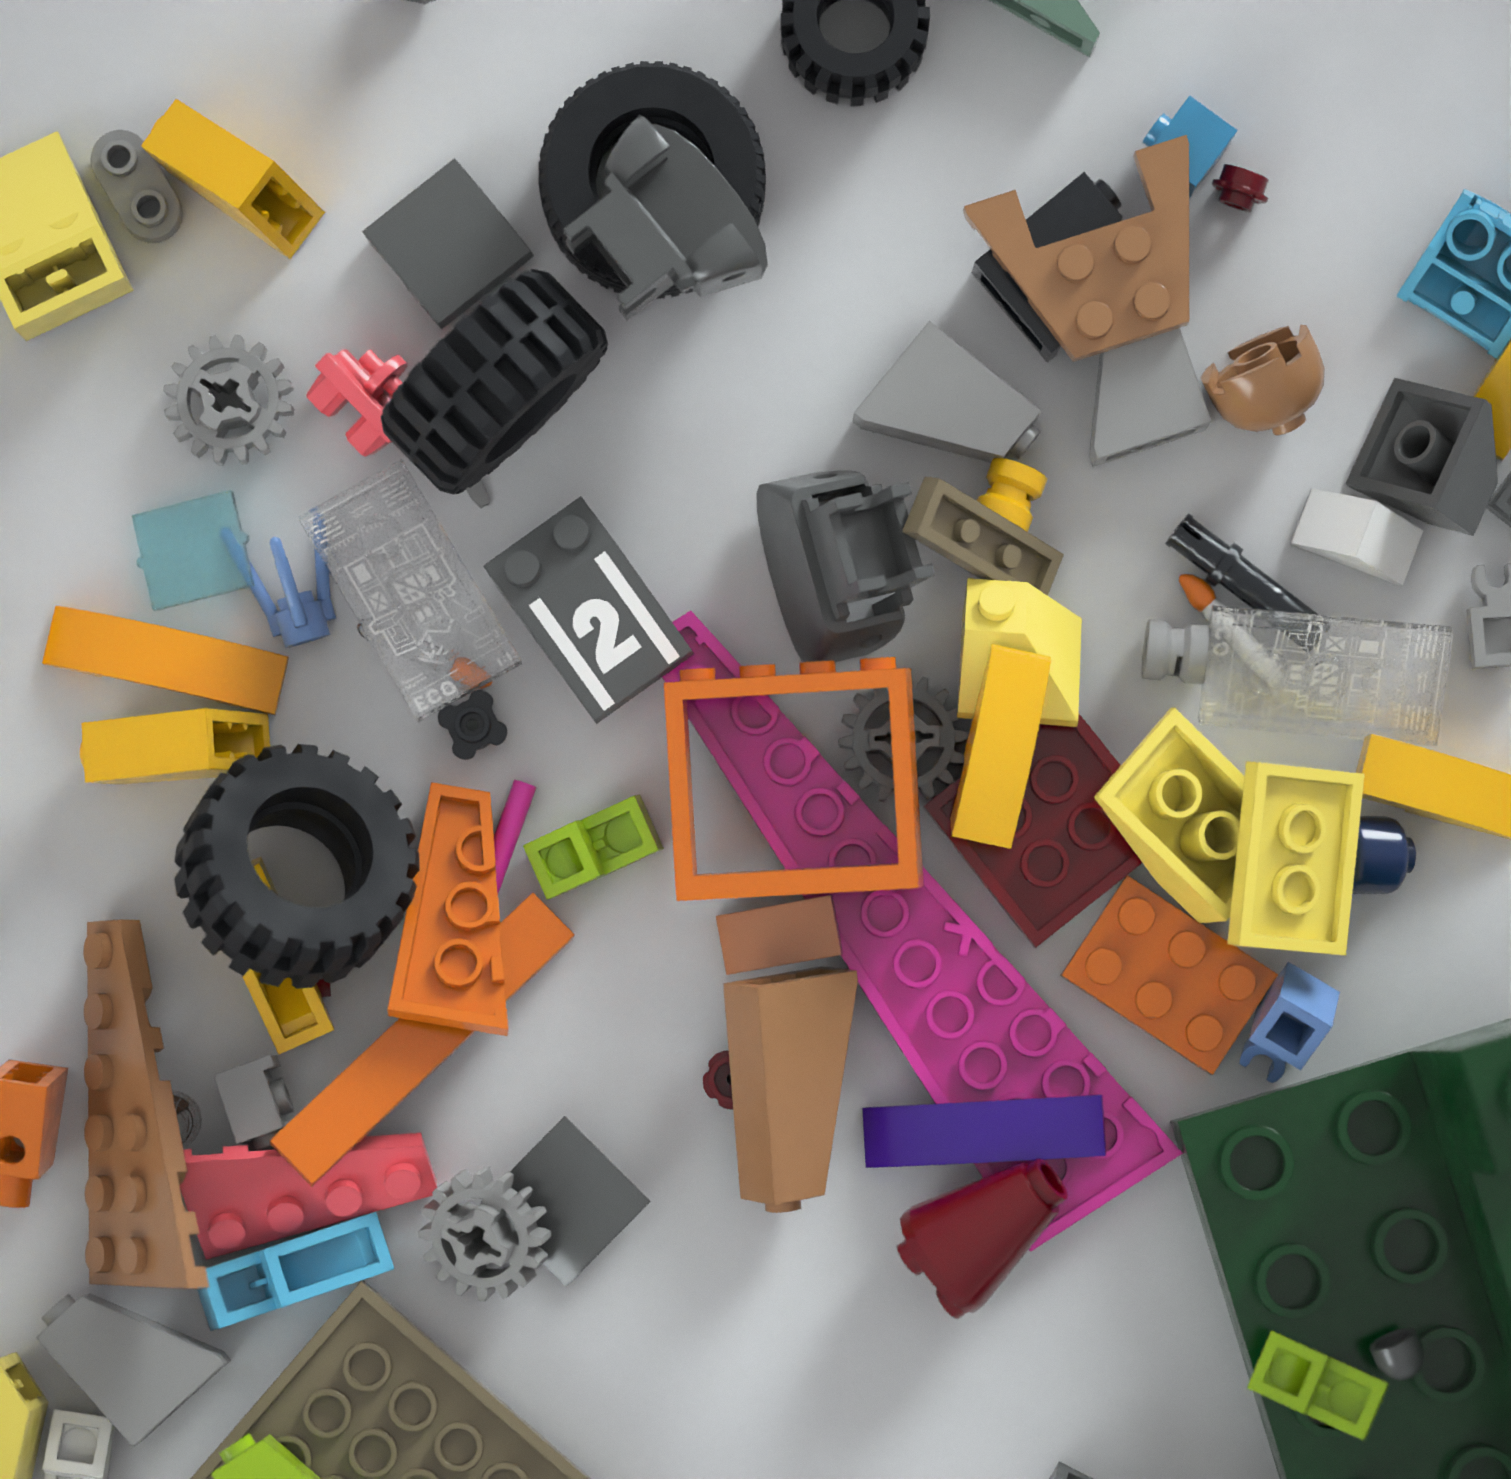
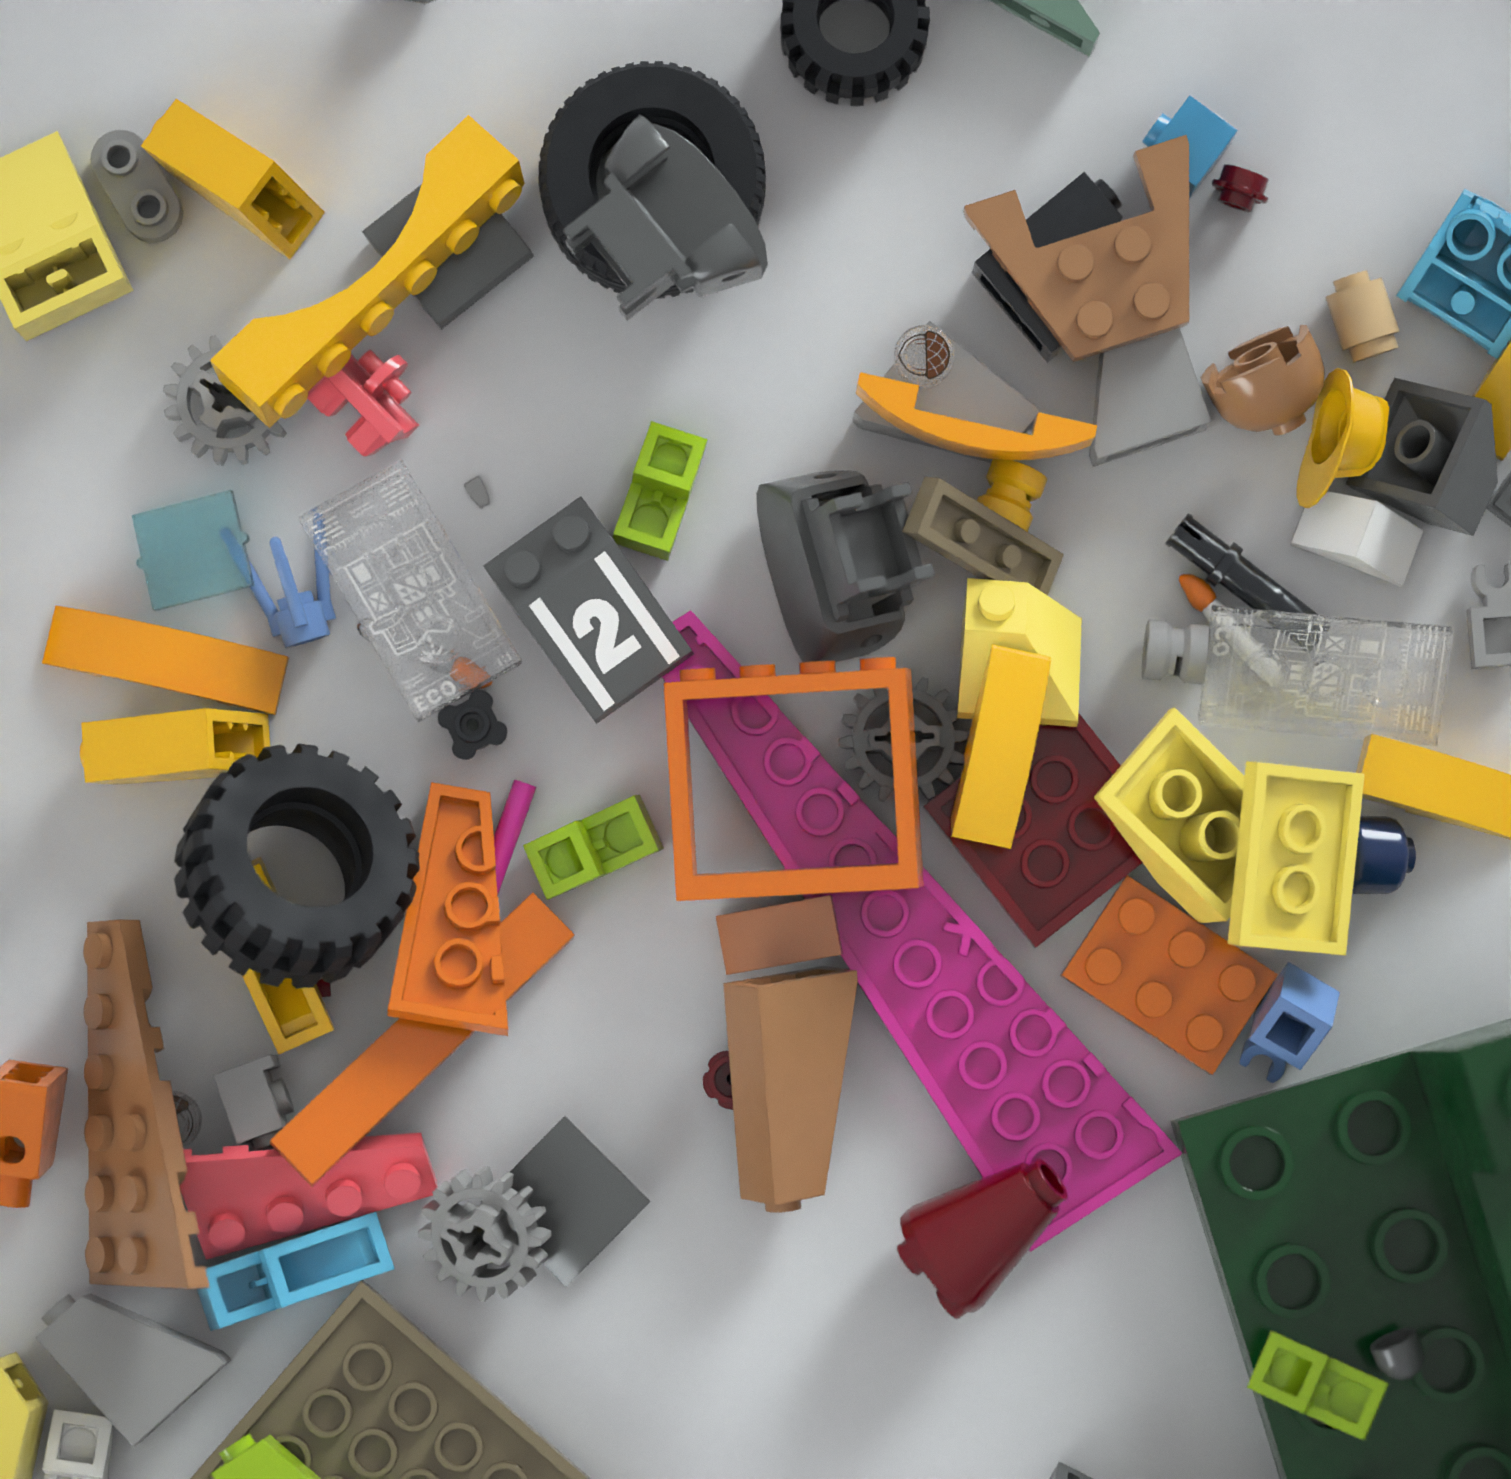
black tyre [381,269,608,494] -> none
dark purple slope [862,1095,1106,1168] -> none
none -> yellow arch [210,115,525,428]
none -> lime slope [612,421,708,561]
none -> light orange slope [856,372,1097,460]
none -> clear tile [894,325,955,388]
none -> yellow piece [1296,368,1389,509]
none -> tan brick [1325,270,1400,363]

